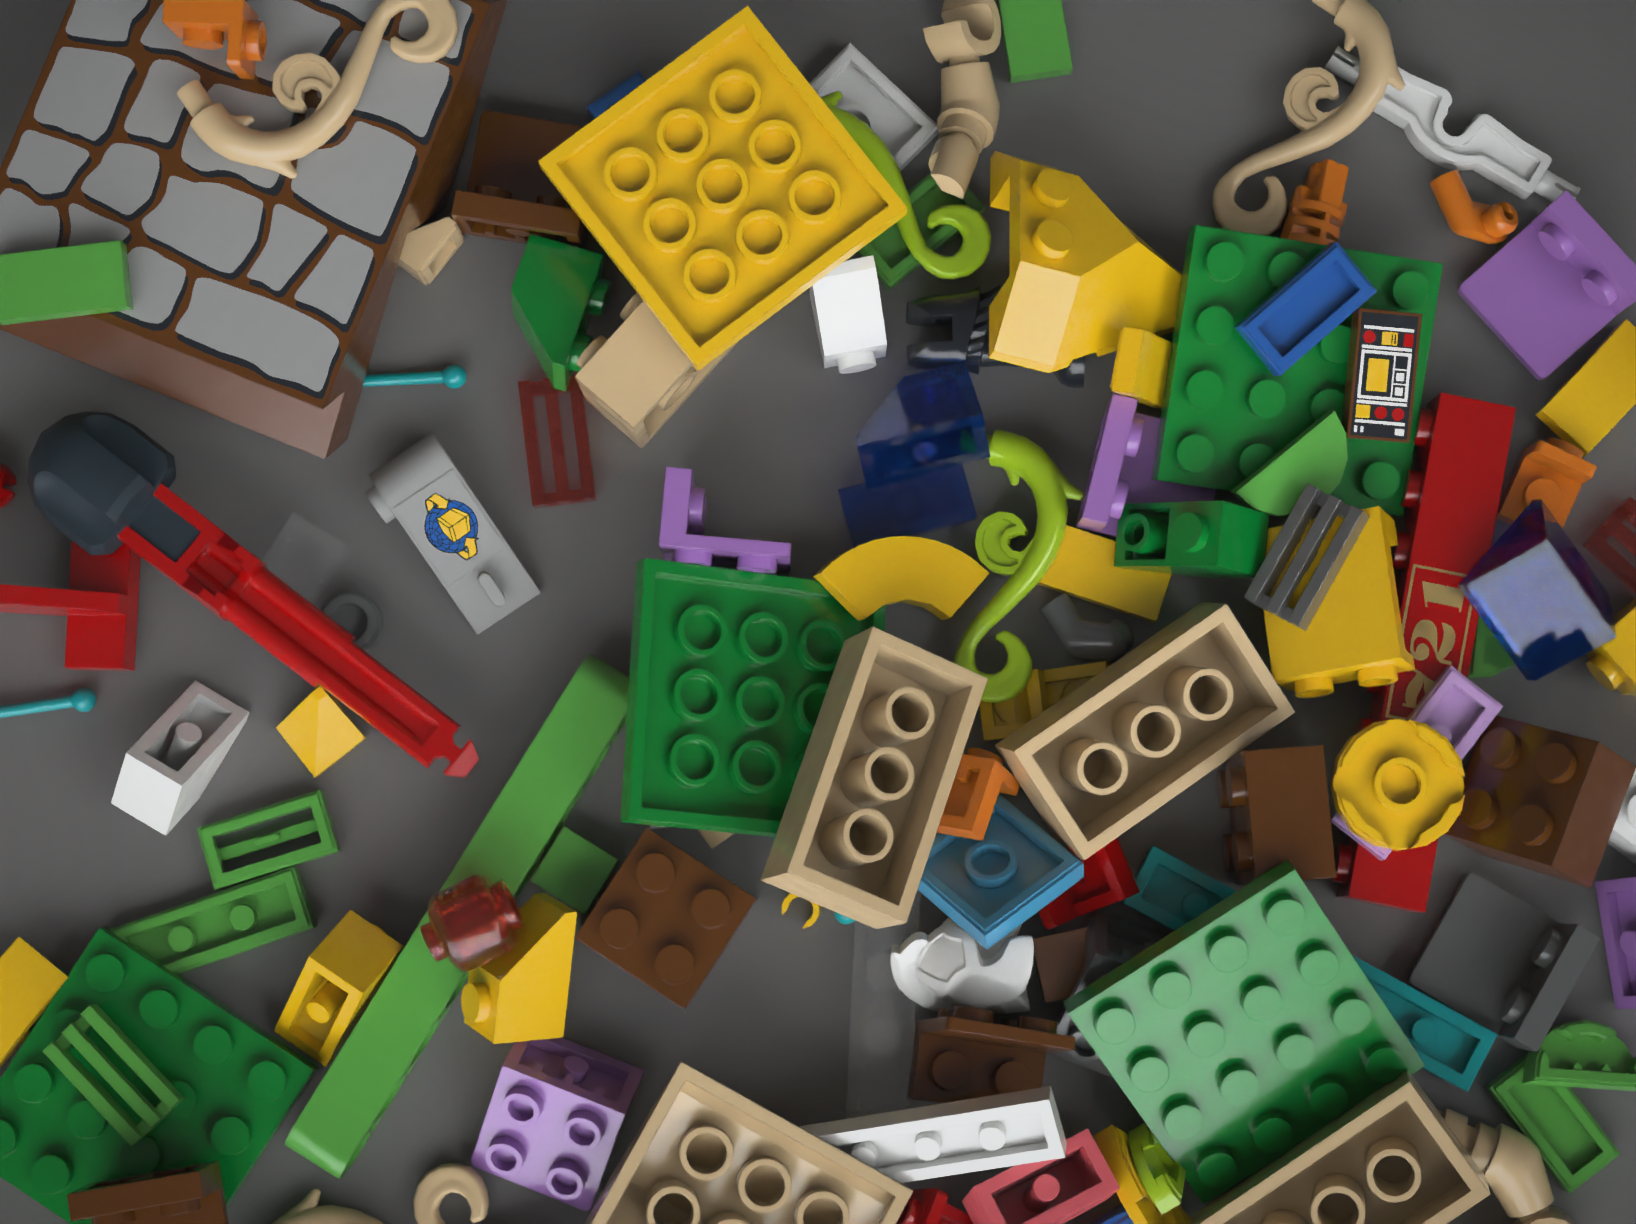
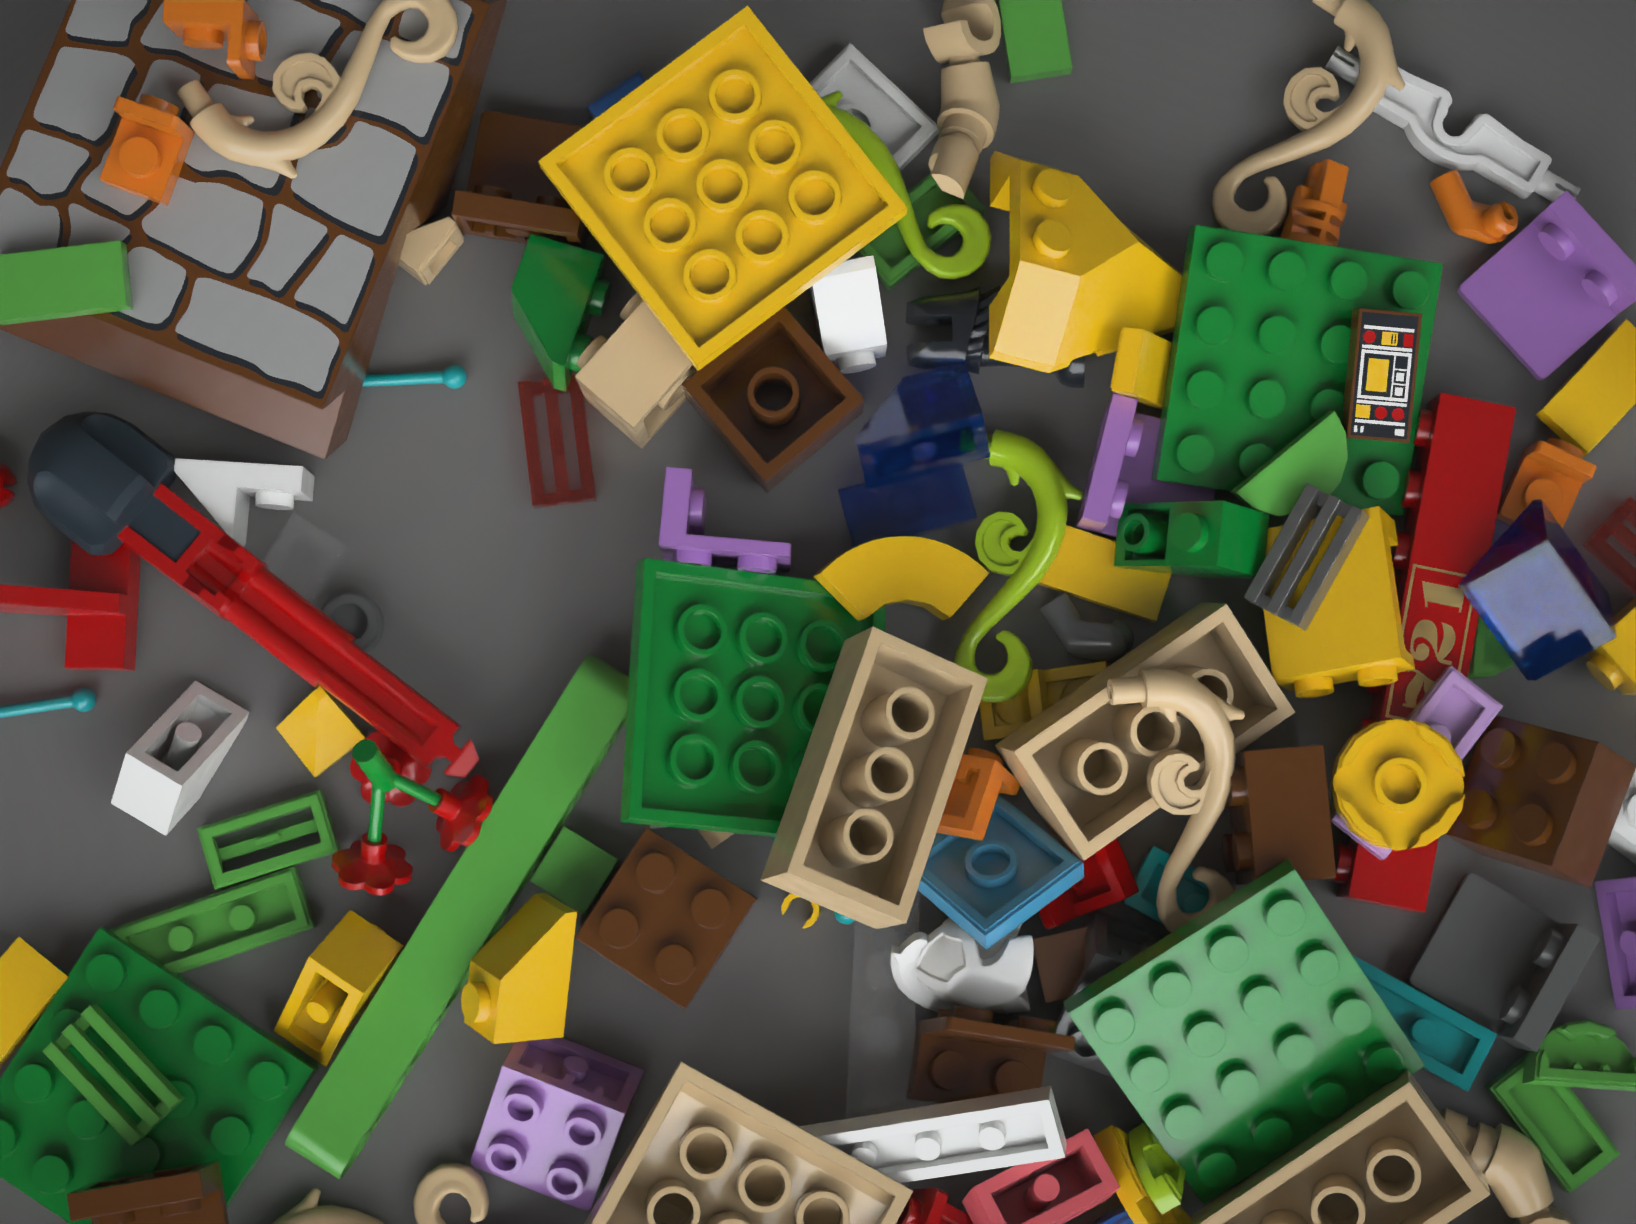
light grey door [365,432,541,635] -> none
clear red head [420,874,525,972] -> none
blue tile [1234,242,1377,376] -> none
none -> orange bracket [99,94,195,206]
none -> white slope [174,458,315,546]
none -> red plant [331,731,493,895]
none -> reddish brown brick [682,307,864,493]
none -> tan plant [1107,669,1245,933]

